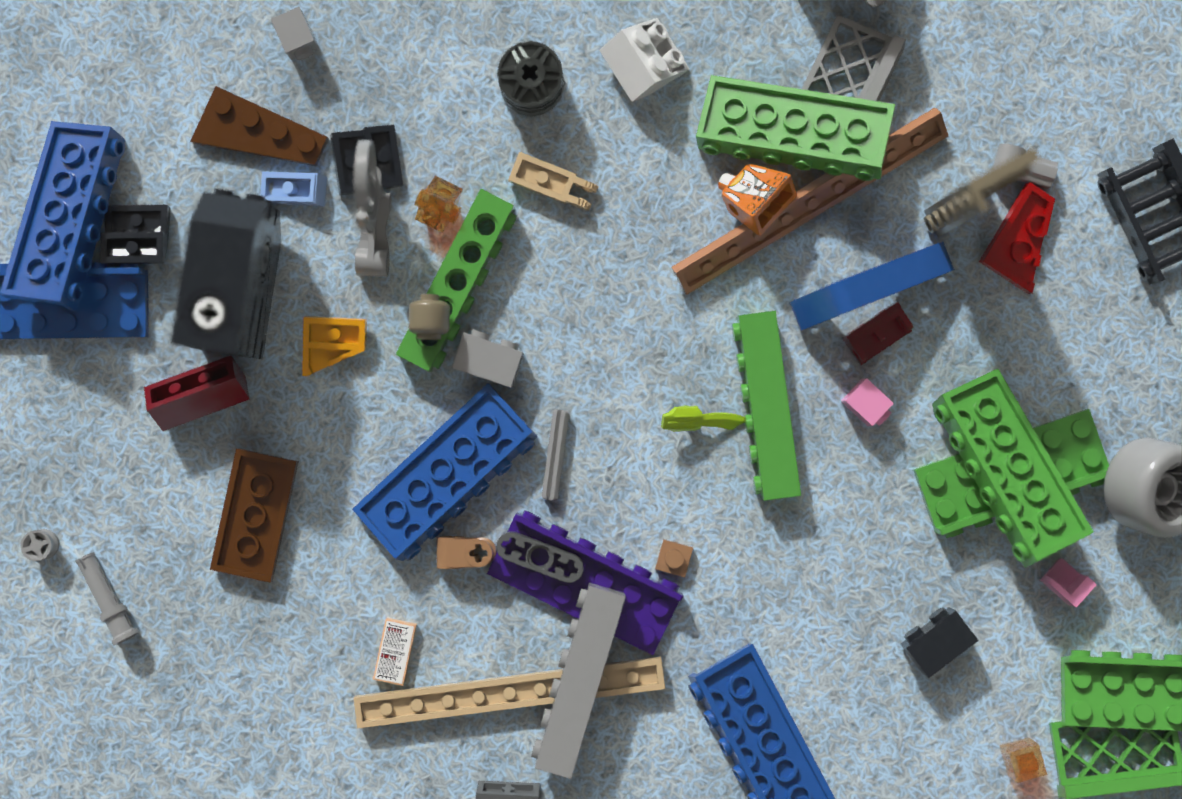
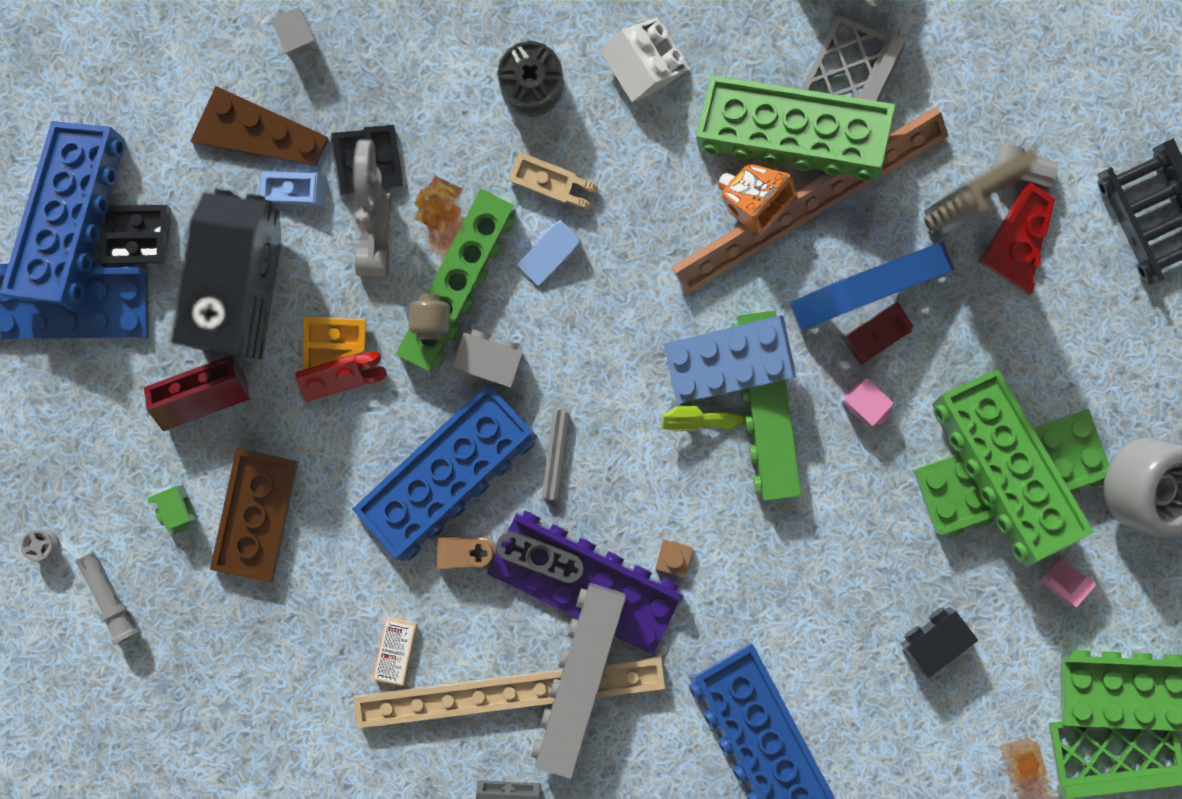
none -> bright green brick [147,485,197,535]
none -> red hinge [295,350,387,403]
none -> light blue slope [517,220,582,287]
none -> medium blue plate [664,316,797,404]

